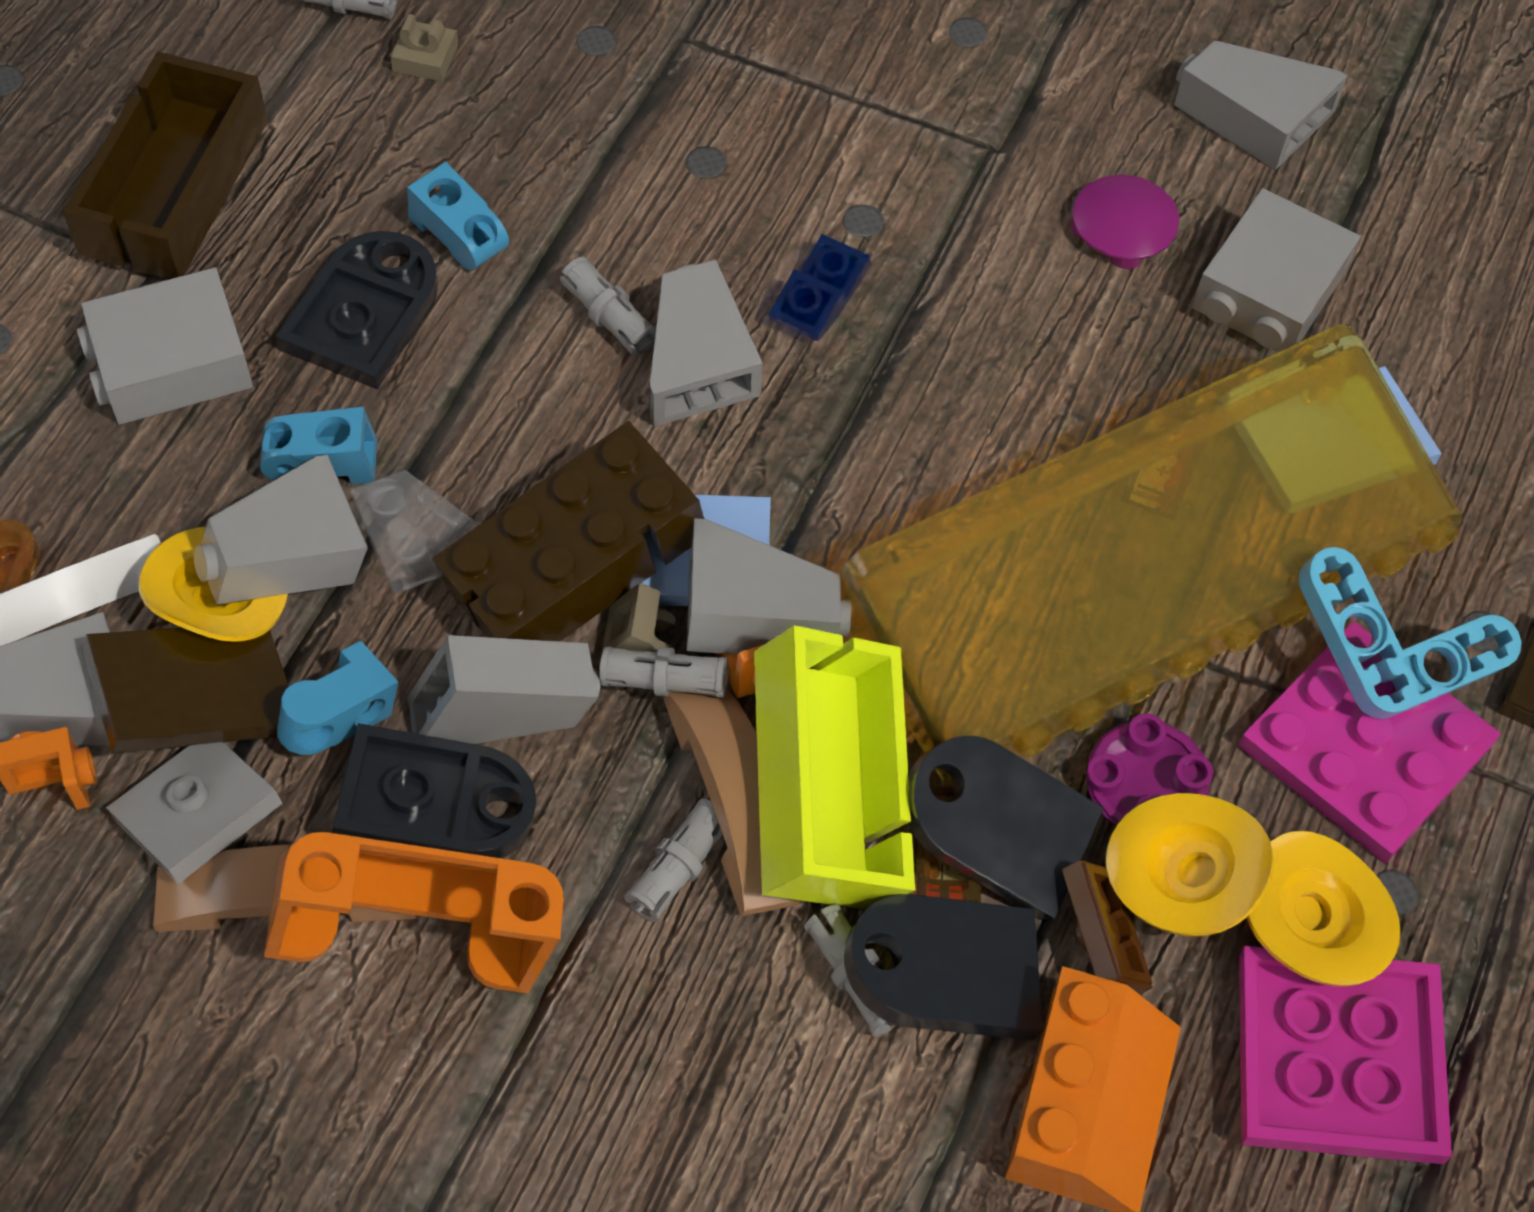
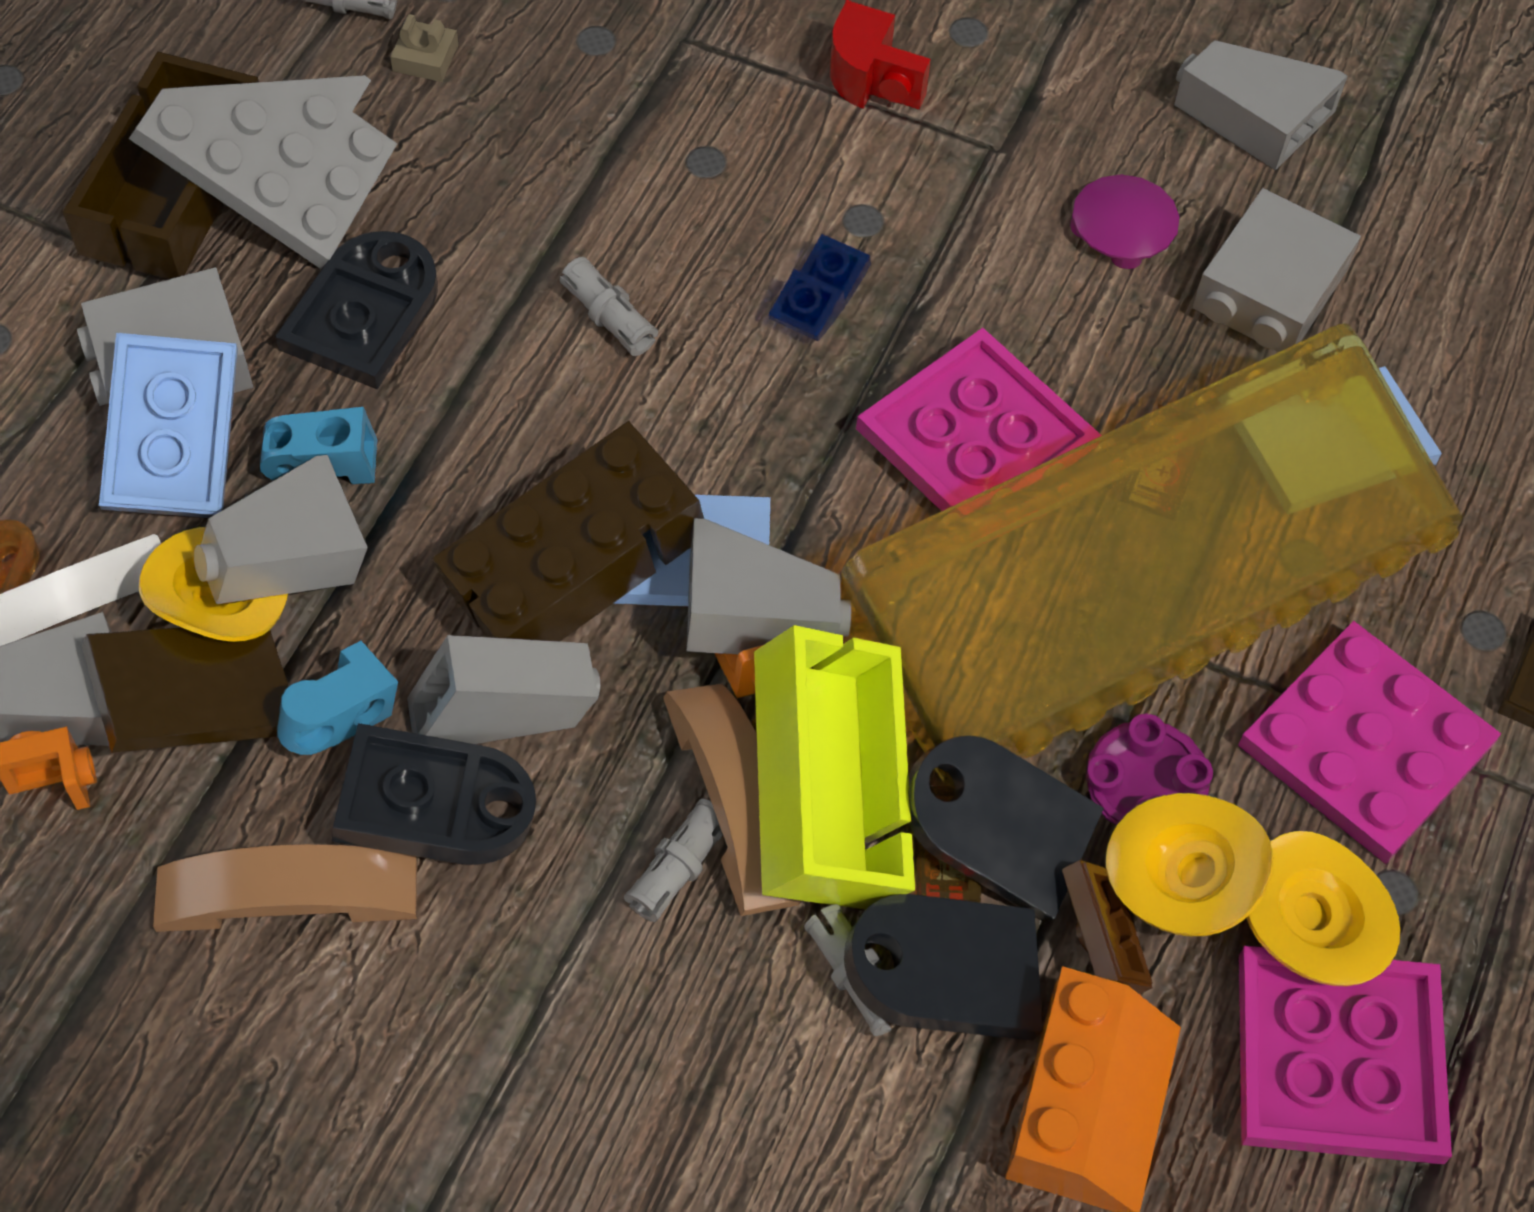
light grey plate [106,742,283,884] -> none
orange windscreen [264,832,564,994] -> none
clear wing [350,470,480,594] -> none
dark azure leg [407,162,509,271] -> none
light grey pin [600,647,729,697] -> none
dark tan tile [601,583,676,656] -> none
light grey slope [650,259,762,427] -> none
medium azure beam [1299,547,1521,719] -> none
none -> light blue tile [99,333,238,518]
none -> light grey wing [129,75,397,269]
none -> red brick [830,0,931,109]
none -> dark pink plate [856,328,1102,542]

